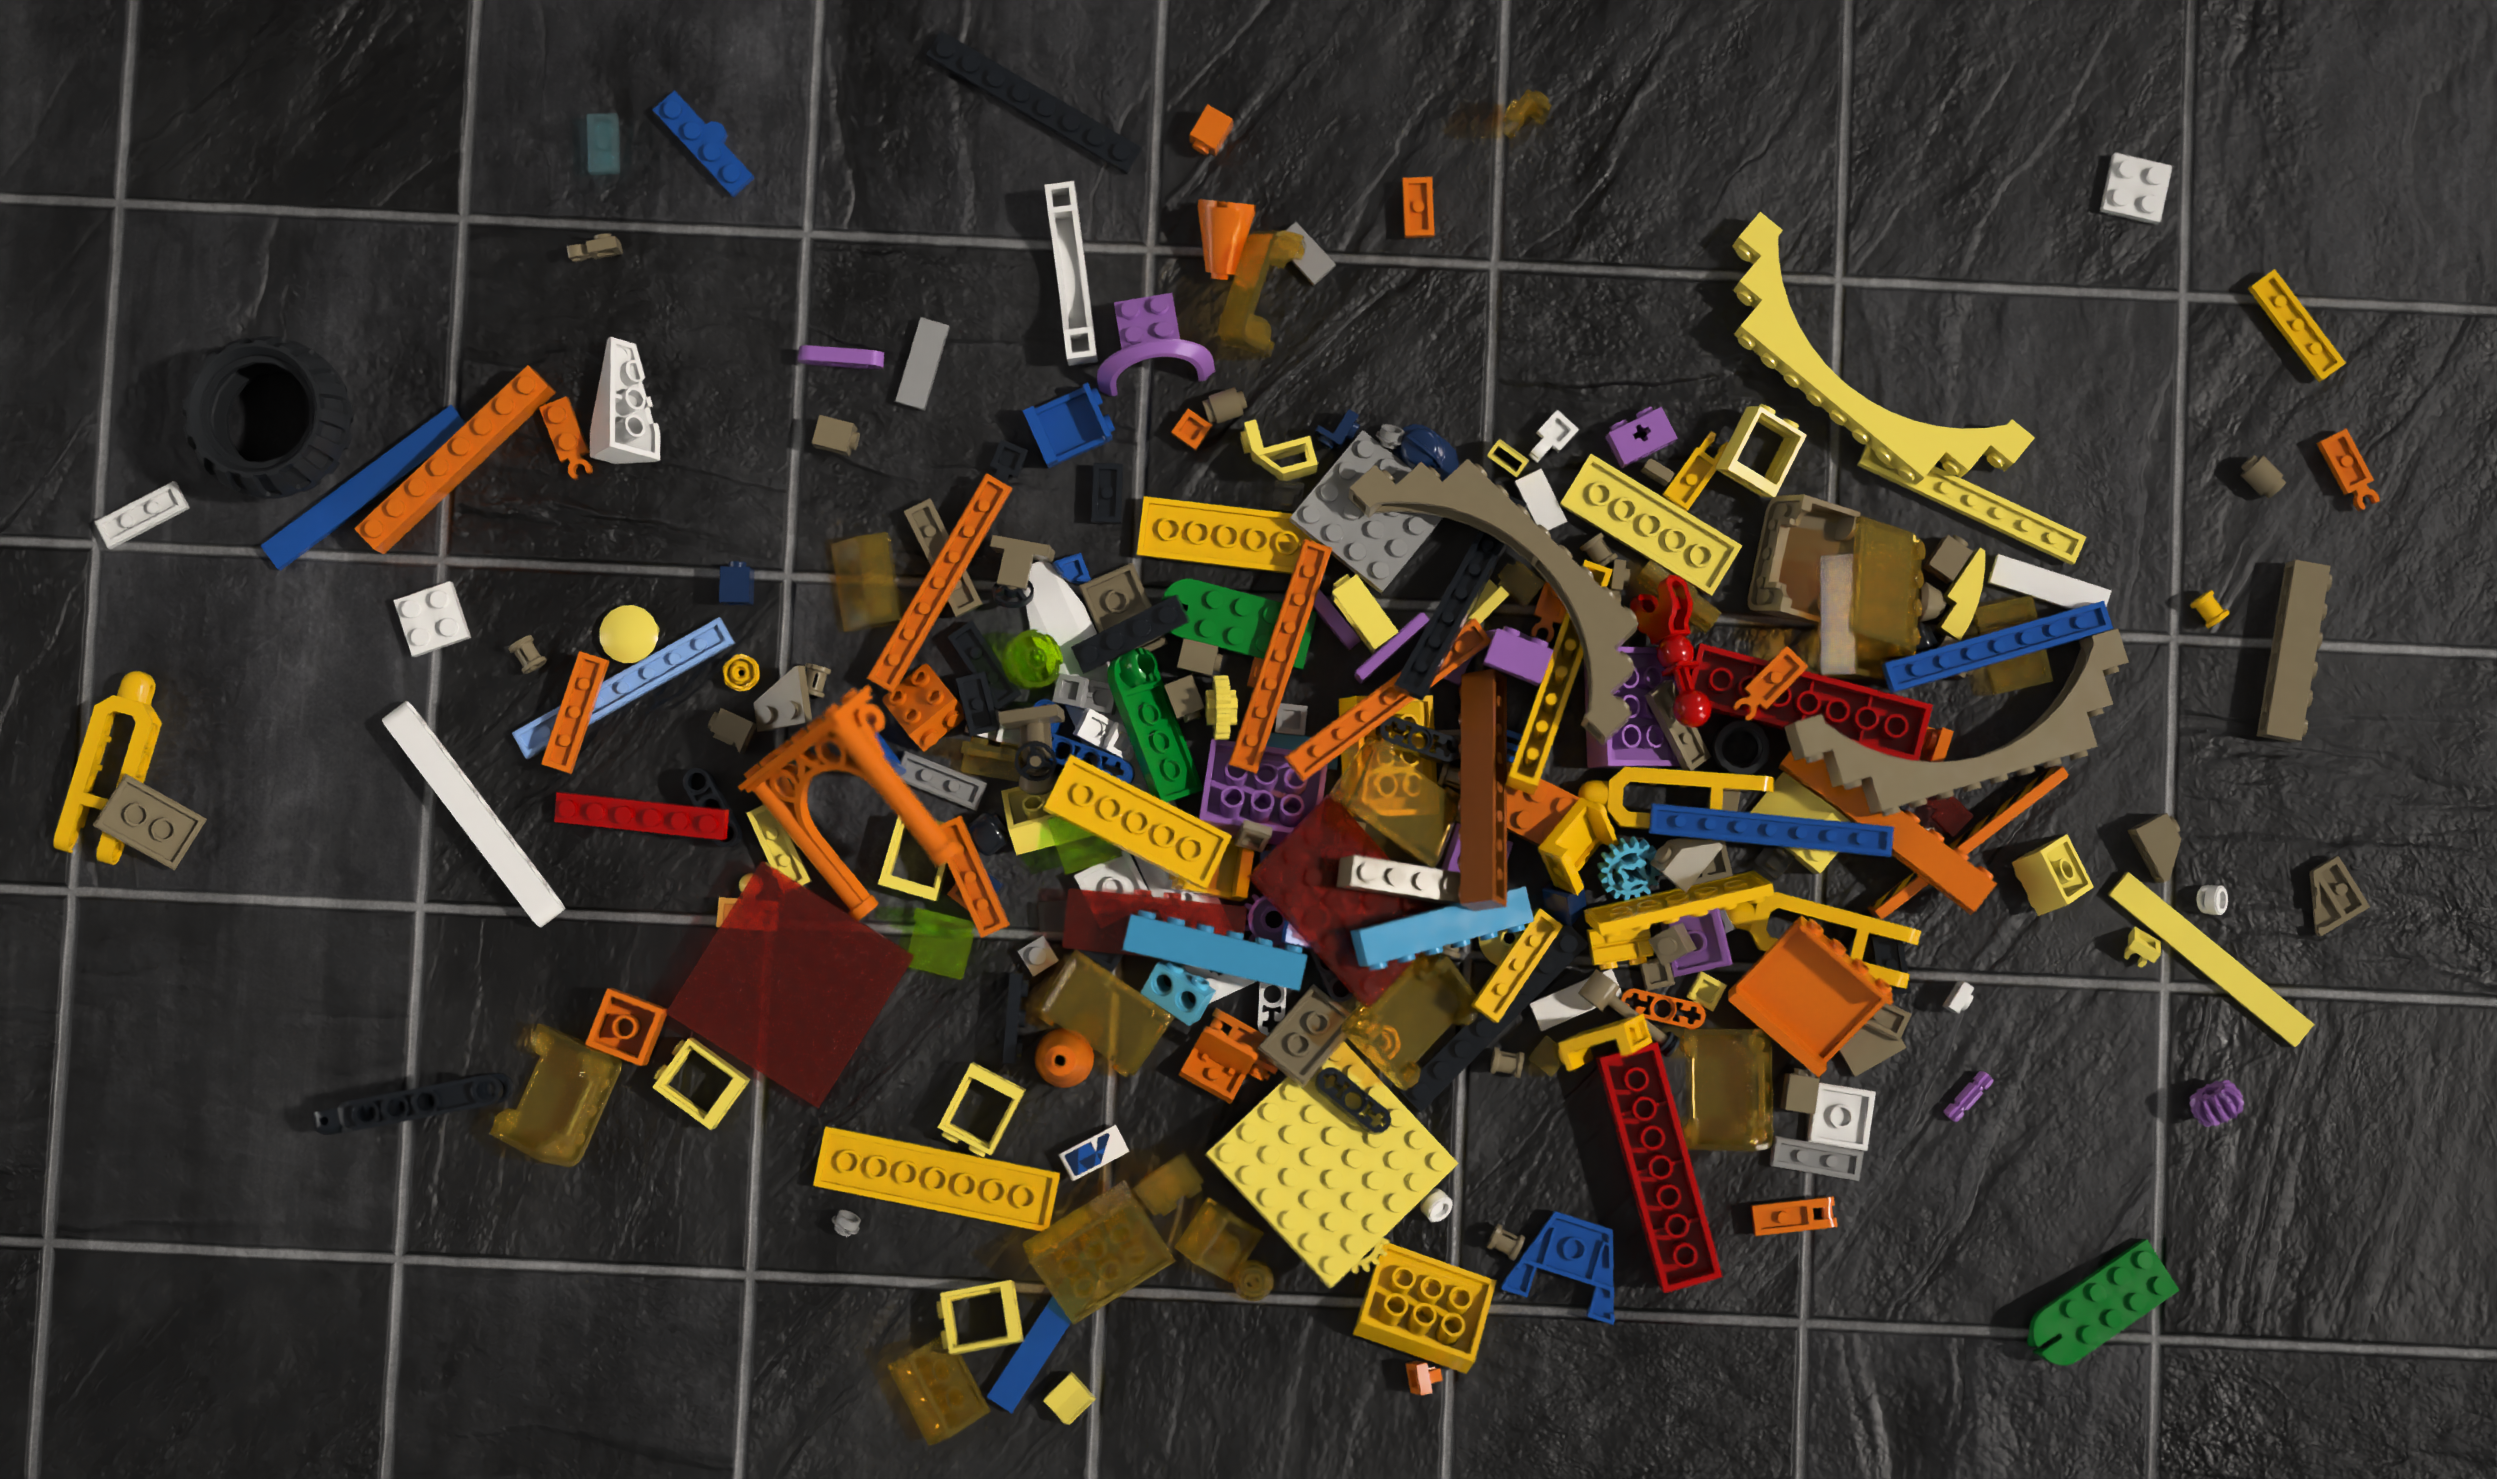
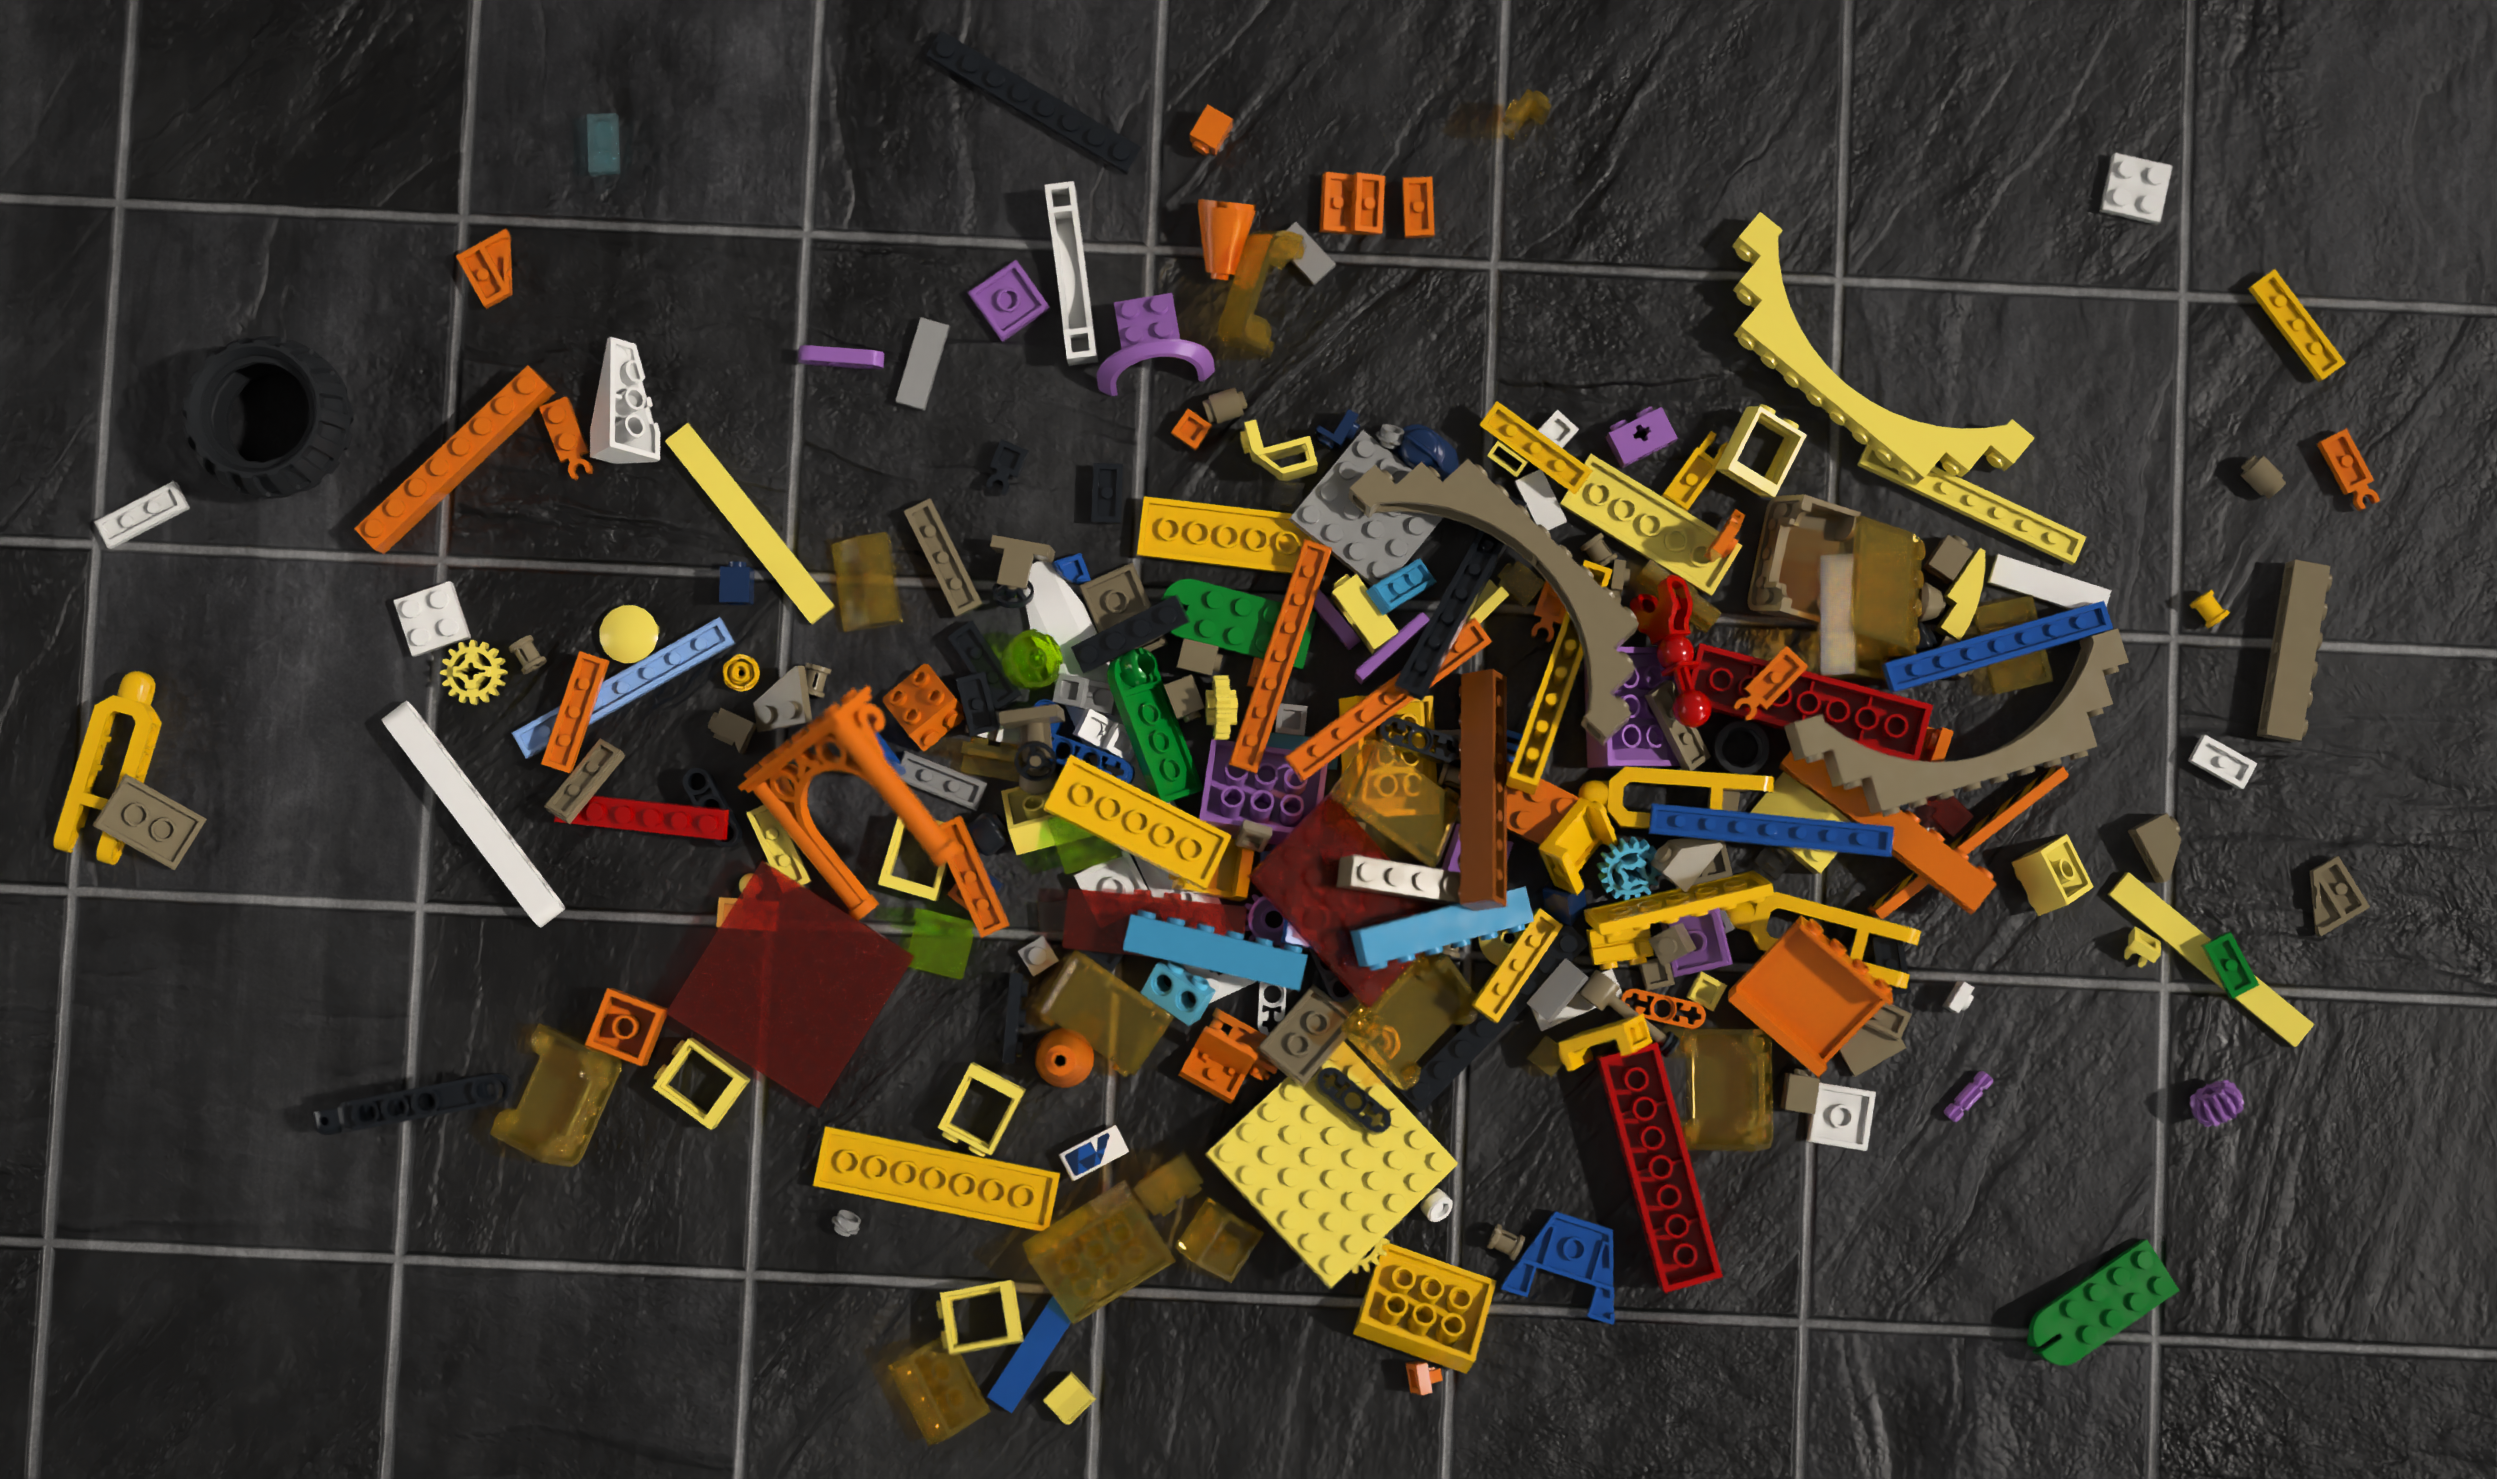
blue tile [261,405,466,570] -> none
dark tan plate [567,233,623,262] -> none
blue hinge [653,90,754,197] -> none
dark tan brick [812,415,860,456] -> none
orange tile [867,473,1012,694] -> none
blue panel [1023,382,1115,469] -> none
clear yellow cone [1233,1260,1274,1301] -> none
medium lavender piece [1444,626,1554,686] -> none
dark tan bush [1489,1047,1524,1078] -> none
dark tan tile [1640,458,1674,487] -> none
orange plate [1750,1196,1837,1236] -> none
light grey tile [1769,1136,1864,1181] -> none
white tile [2196,885,2228,915] -> none
none -> light yellow gear [440,640,508,705]
none -> orange wing [456,229,512,309]
none -> dark tan tile [544,738,625,824]
none -> light yellow tile [665,423,835,625]
none -> medium lavender tile [968,260,1050,342]
none -> orange slope [1320,172,1385,235]
none -> dark azure tile [1366,558,1436,615]
none -> yellow plate [1479,401,1593,495]
none -> light grey tile [1527,958,1590,1024]
none -> orange wing [1704,509,1745,562]
none -> white plate [2188,735,2257,790]
none -> green plate [2201,931,2259,999]

